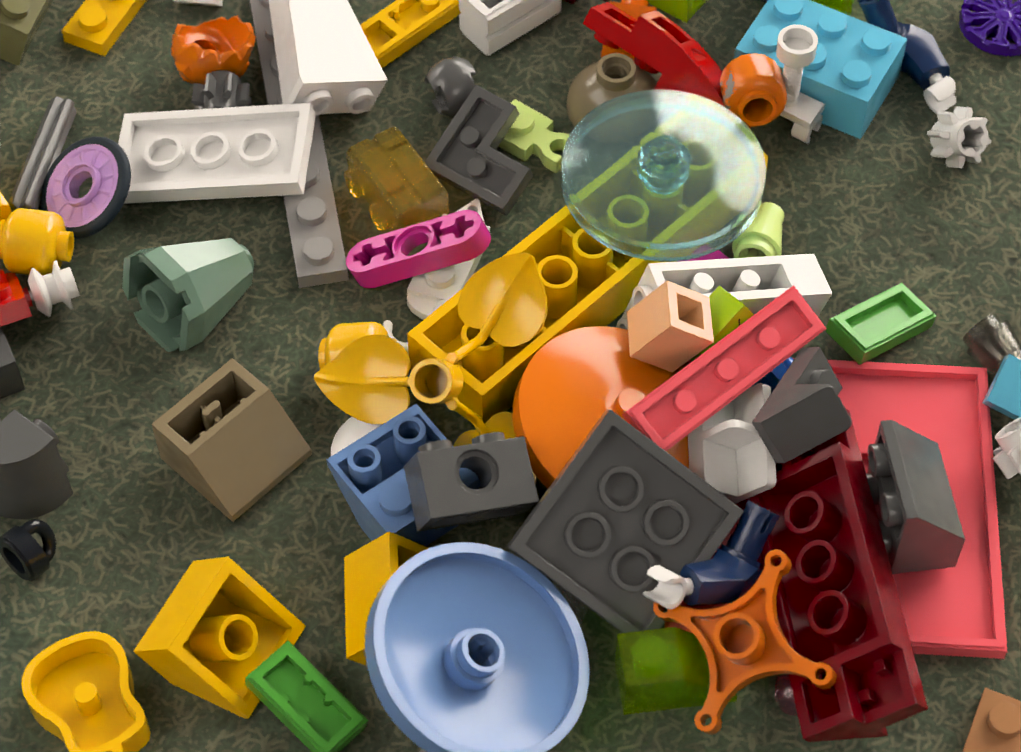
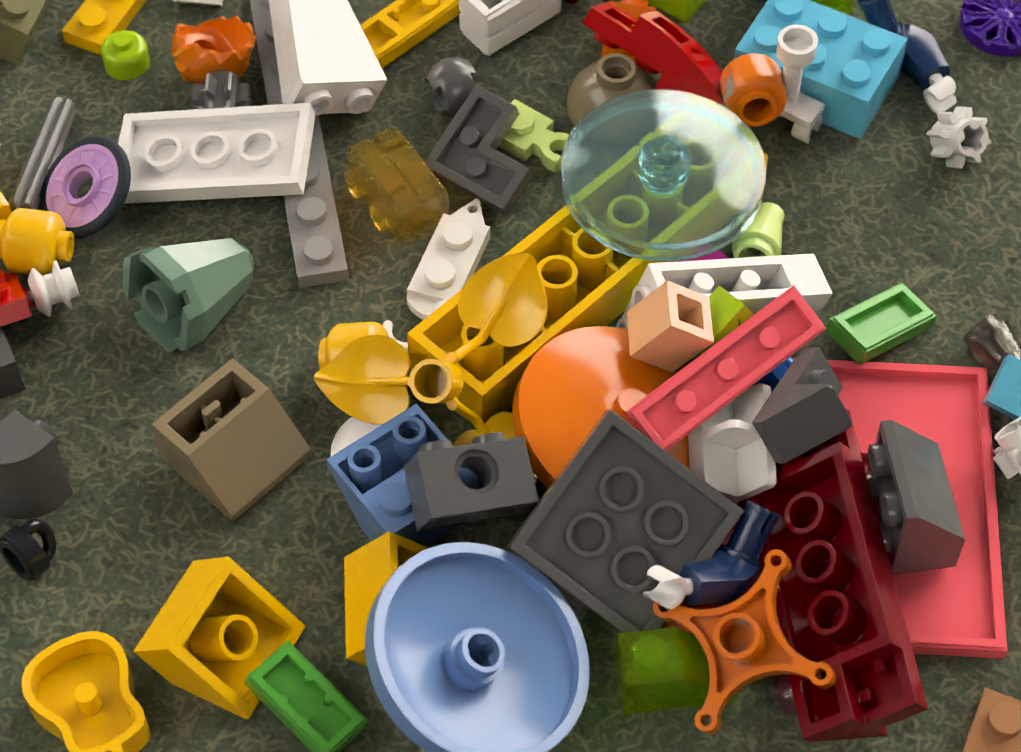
dark pink beam [346,210,491,288] -> none
none -> lime piece [101,30,150,80]

